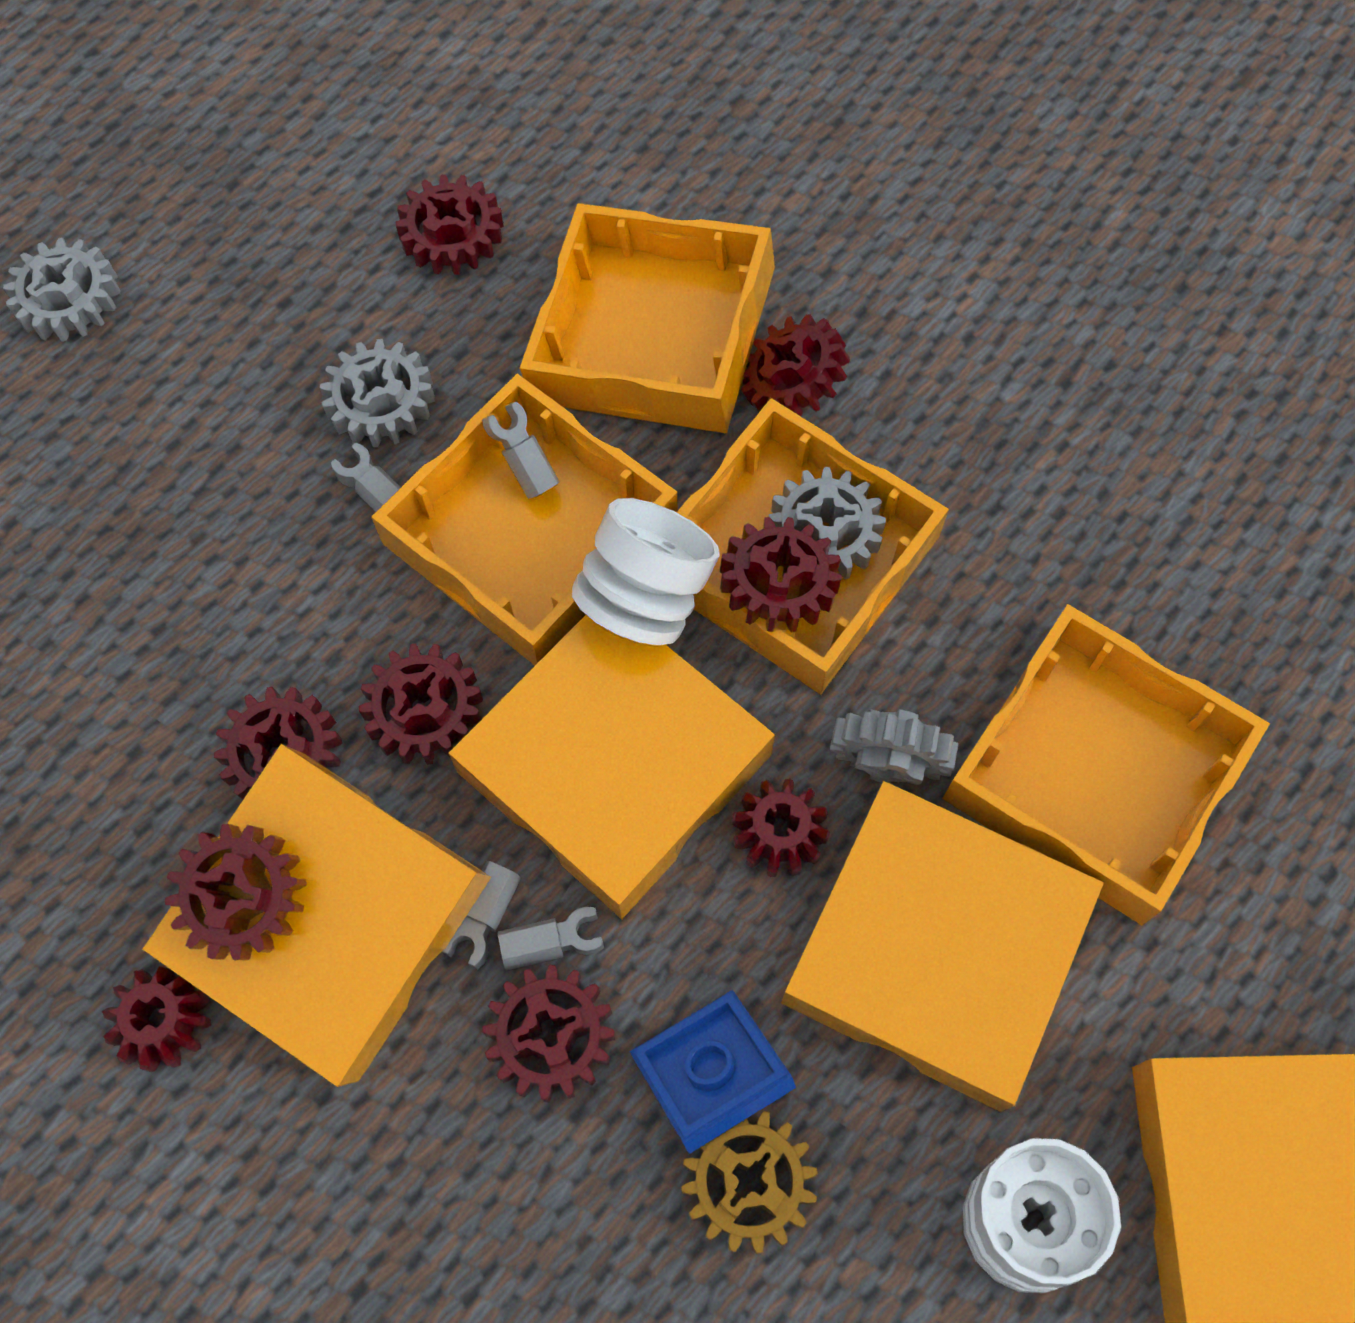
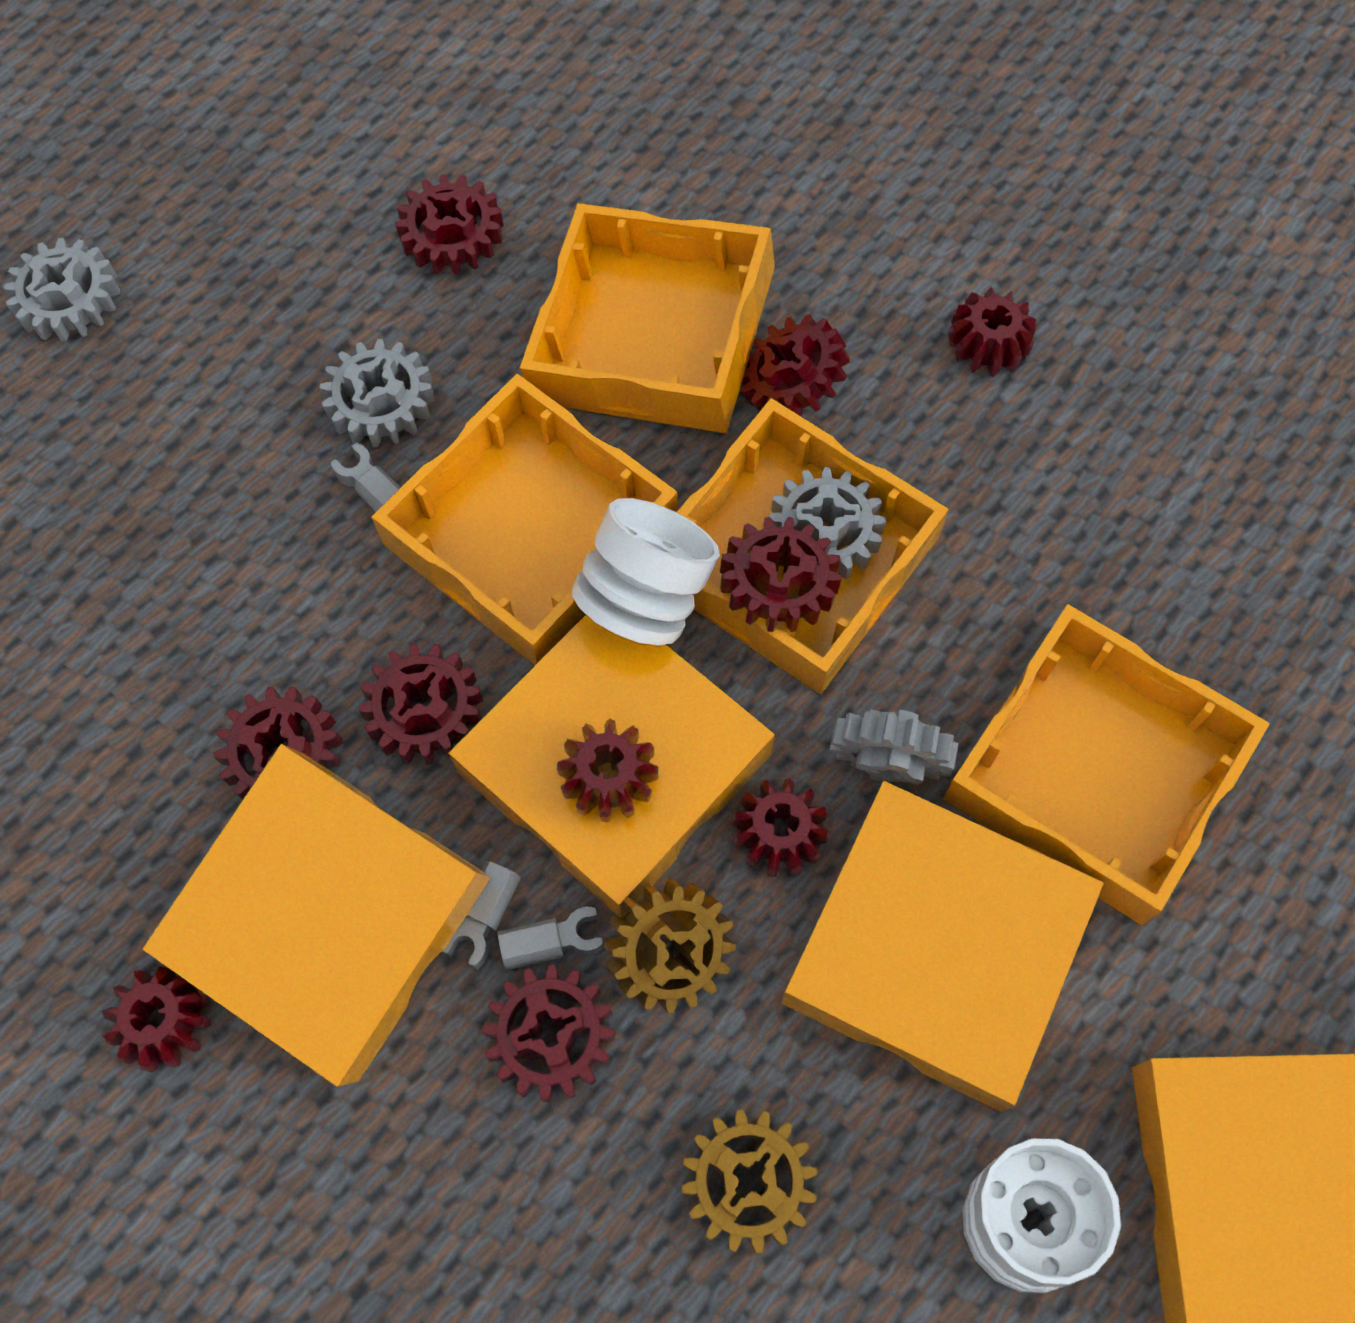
dark red gear [164,824,306,961] -> none
light grey bar [482,402,560,499] -> none
blue plate [630,990,796,1154] -> none
none -> dark red gear [557,718,659,823]
none -> pearl gold gear [604,879,736,1013]
none -> dark red gear [948,287,1037,377]

